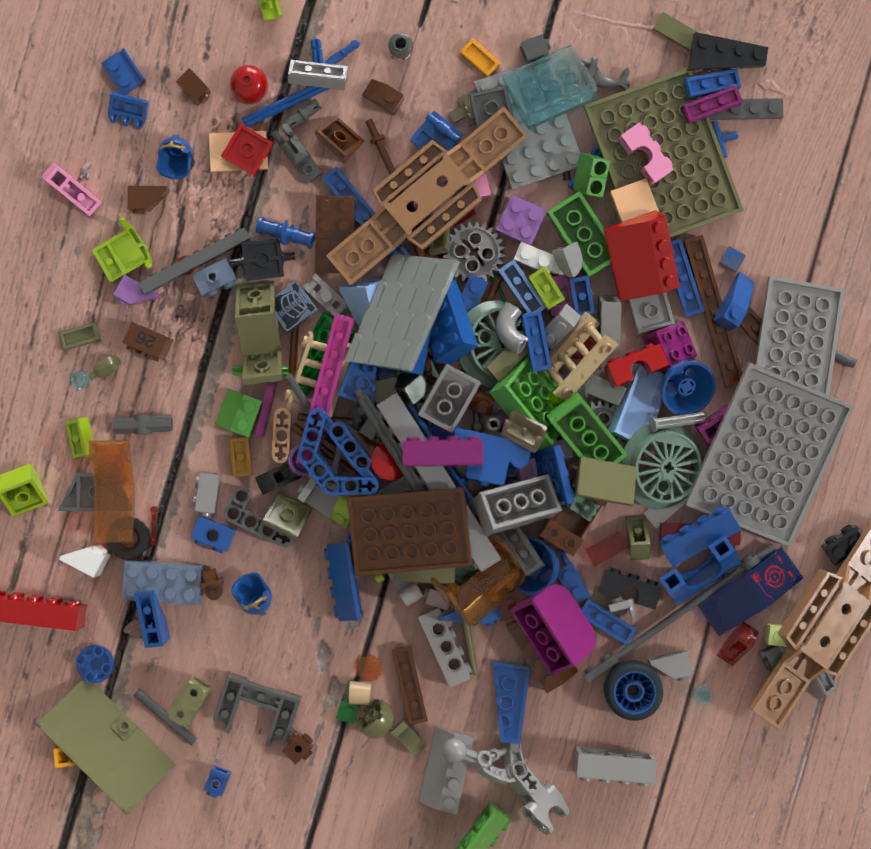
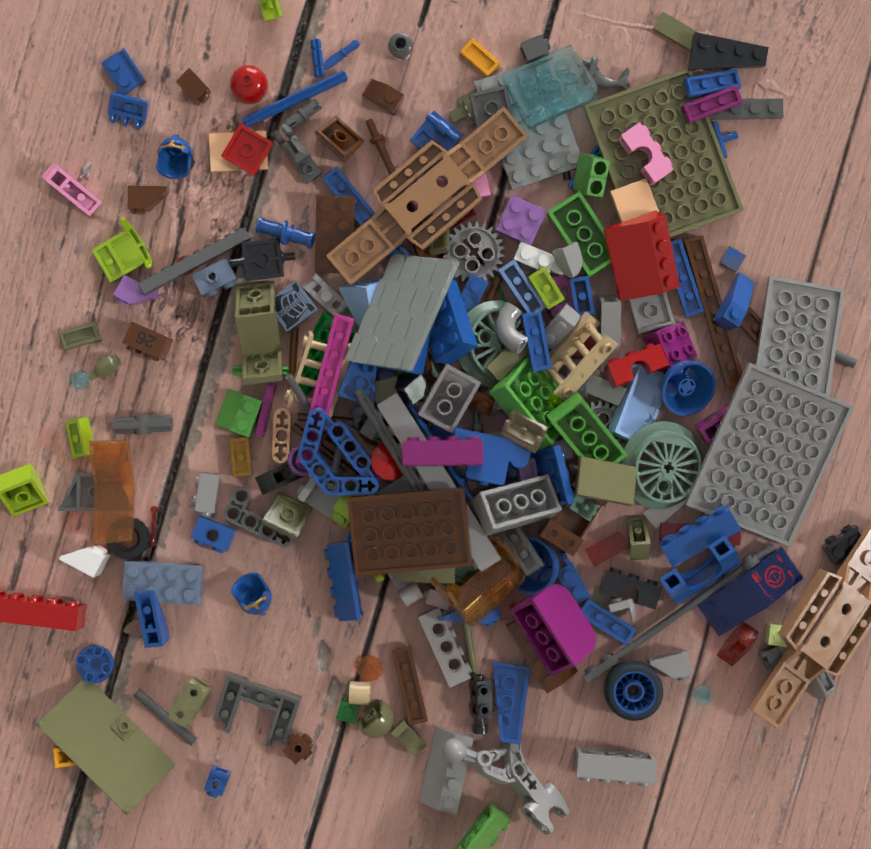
reddish brown hips [199,568,224,600] -> none
light grey slope [288,60,348,90] -> none
light grey pin [485,417,501,432] -> none
light grey axle [649,412,705,432] -> none
none -> black brick [469,674,494,734]

